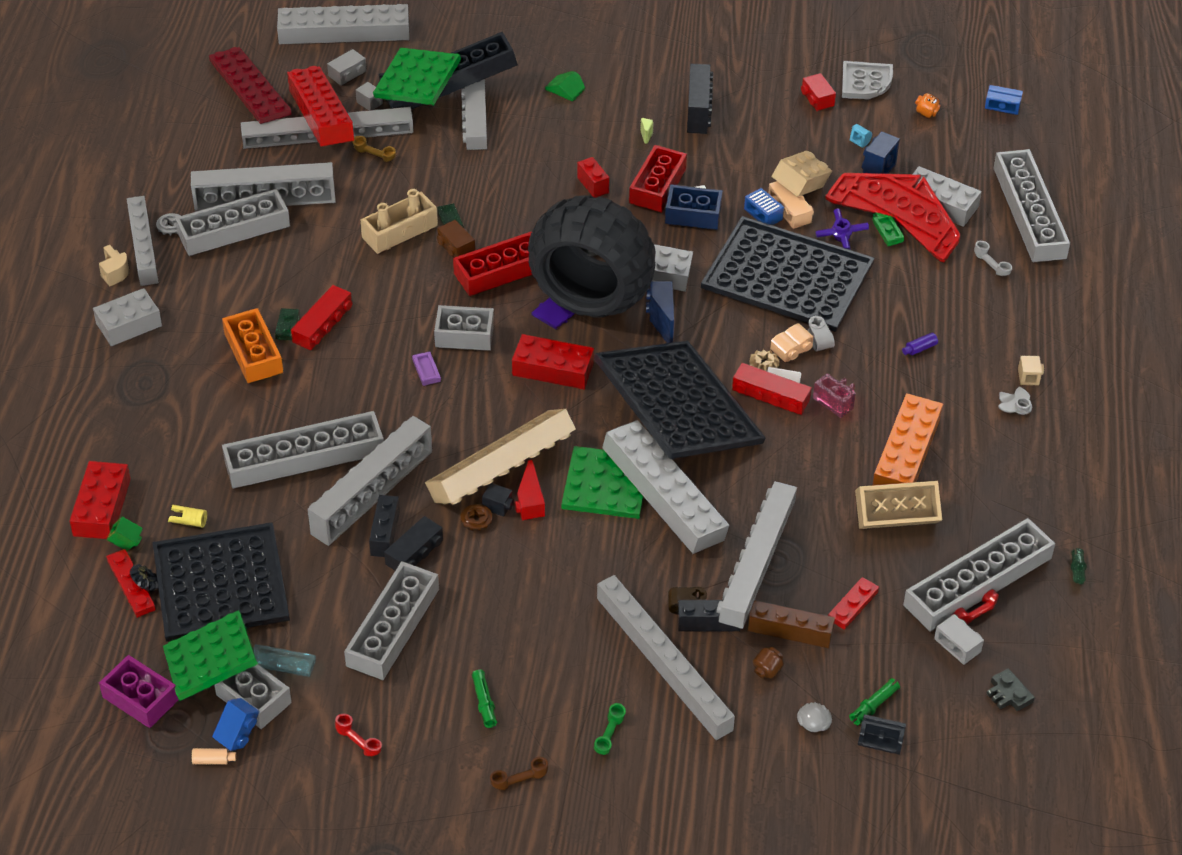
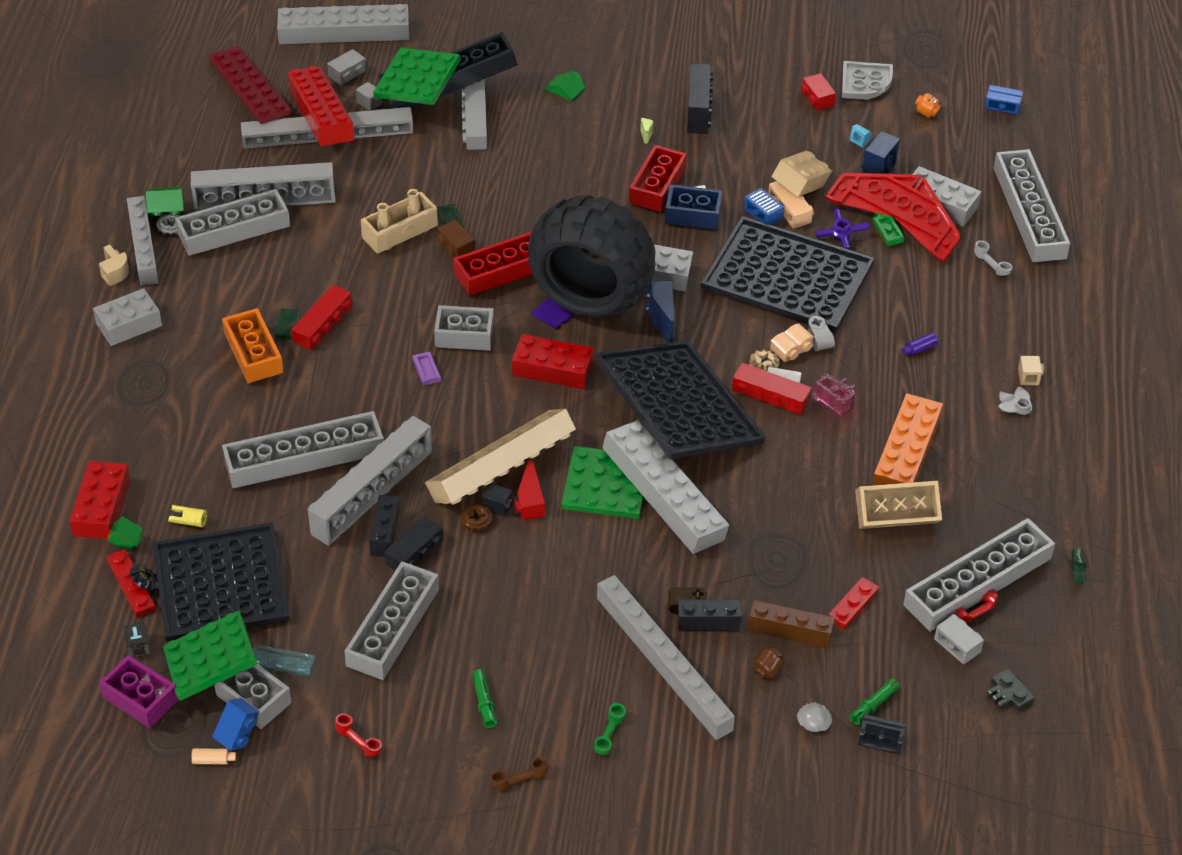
pearl gold bar [353,135,396,162] -> none
red brick [577,157,609,198] -> none
light grey brick [717,481,797,629] -> none
none -> clear smoke brick [123,622,150,657]
none -> green brick [146,187,185,216]

